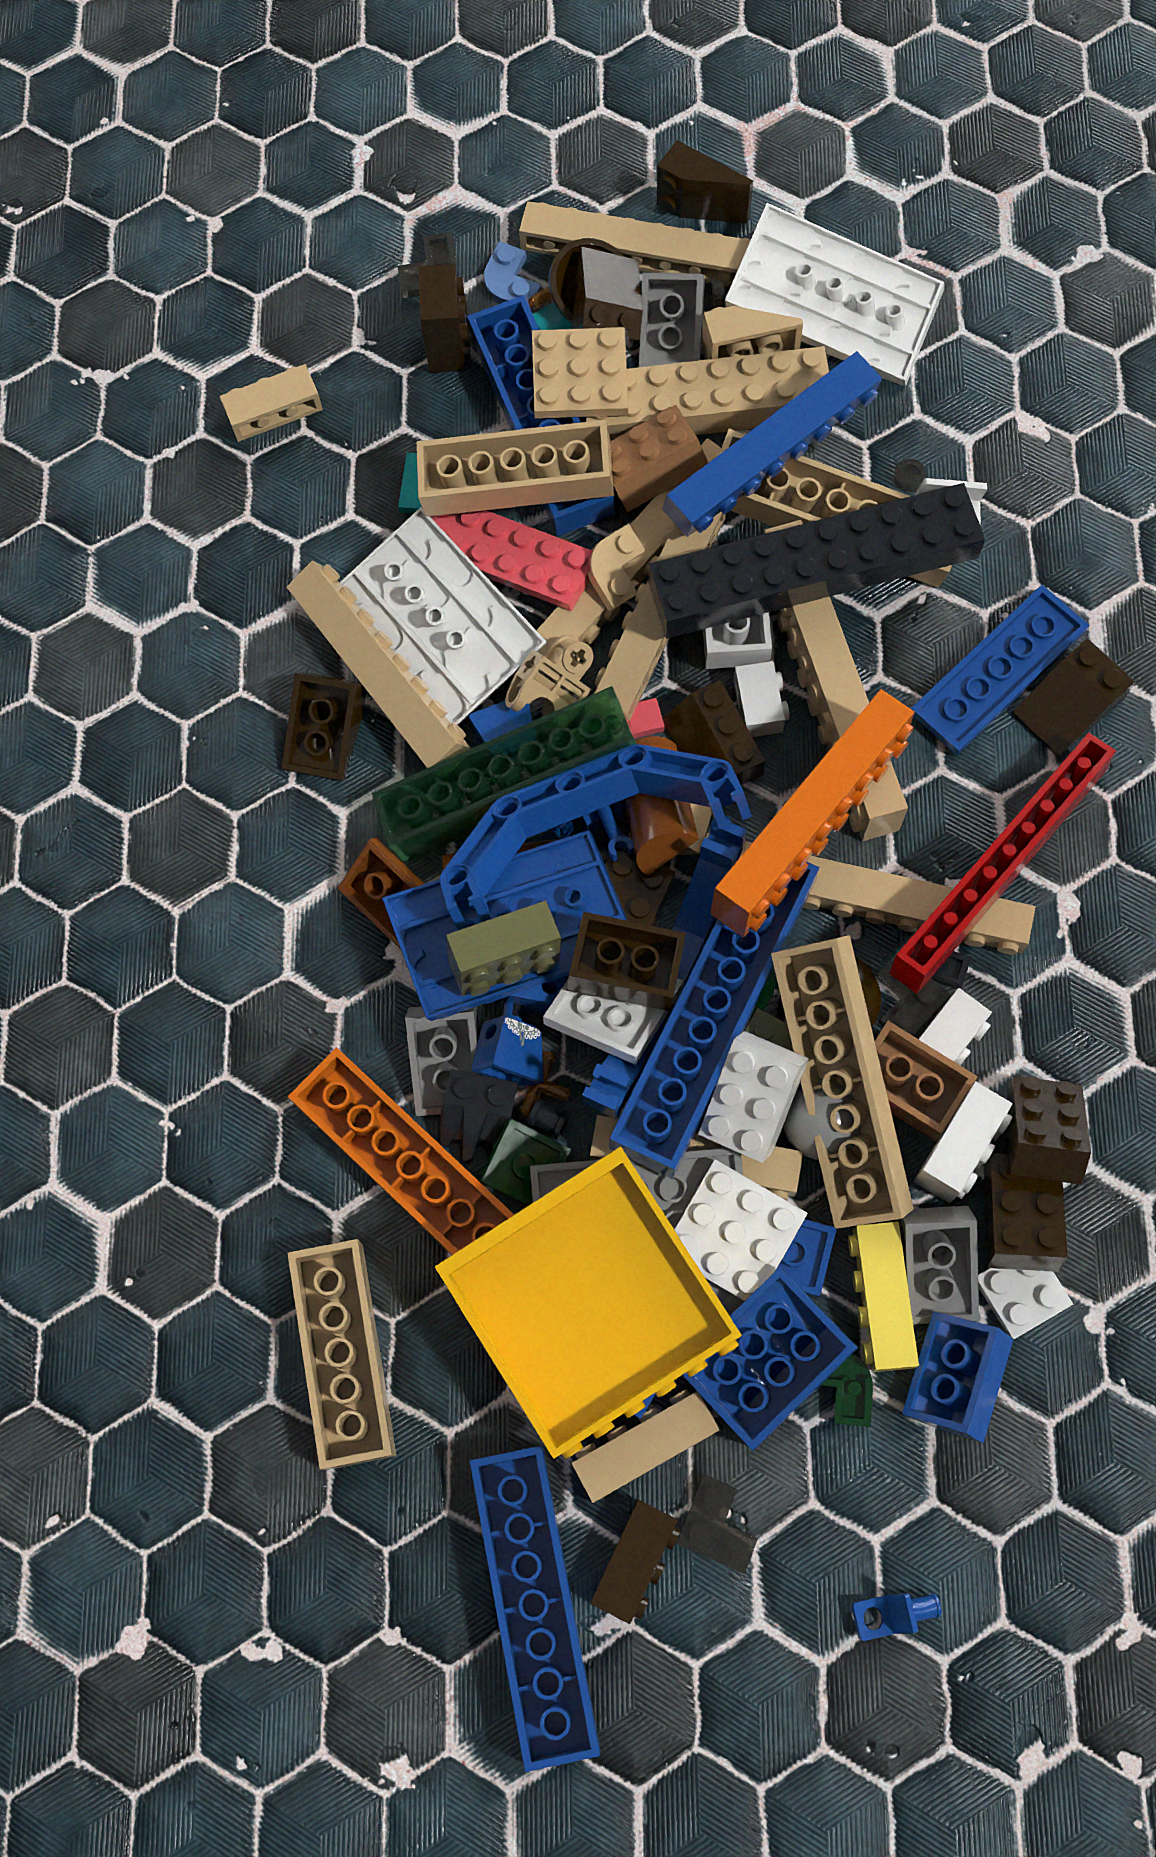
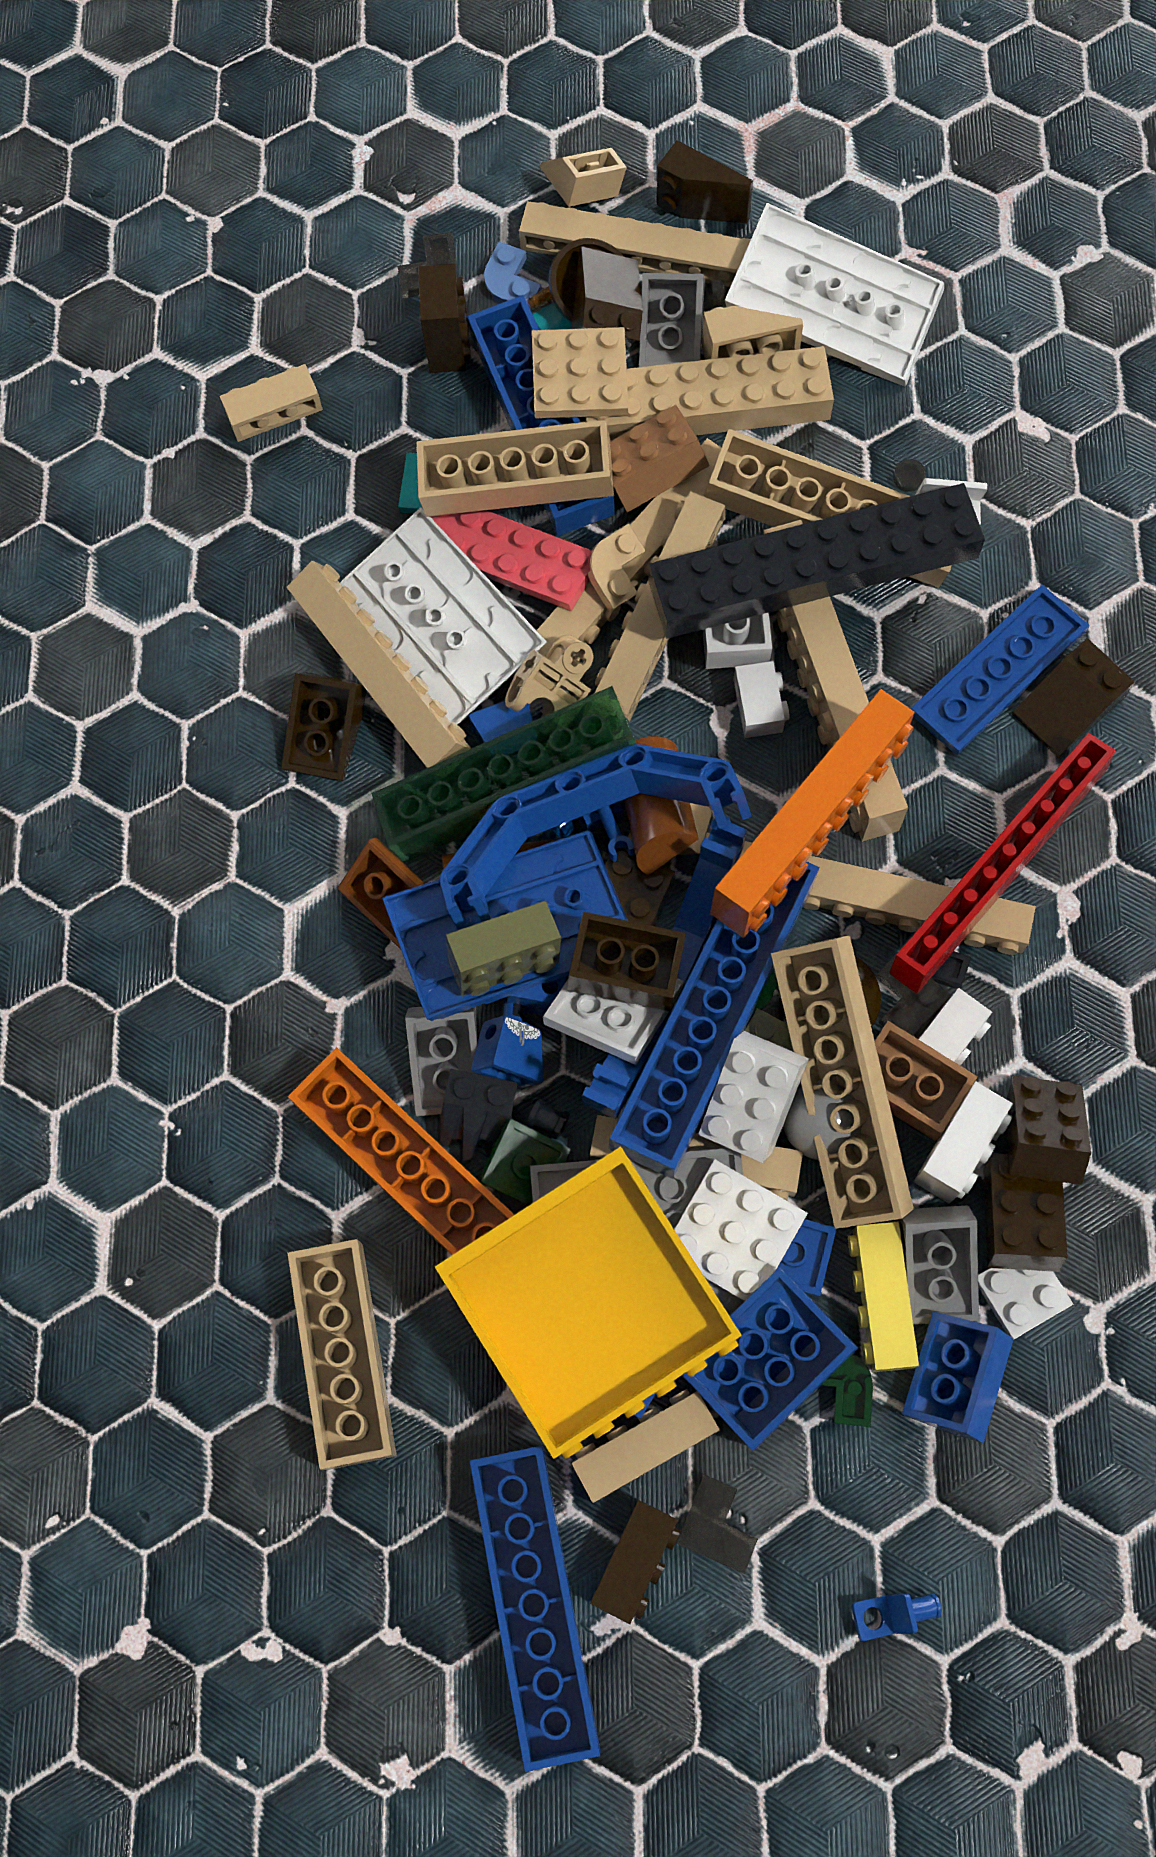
clear orange piece [519,1051,571,1117] -> none
coral tile [629,698,665,739] -> none
blue brick [662,351,882,537] -> none
dark brown slope [663,680,765,785] -> none
none -> tan slope [540,148,627,207]

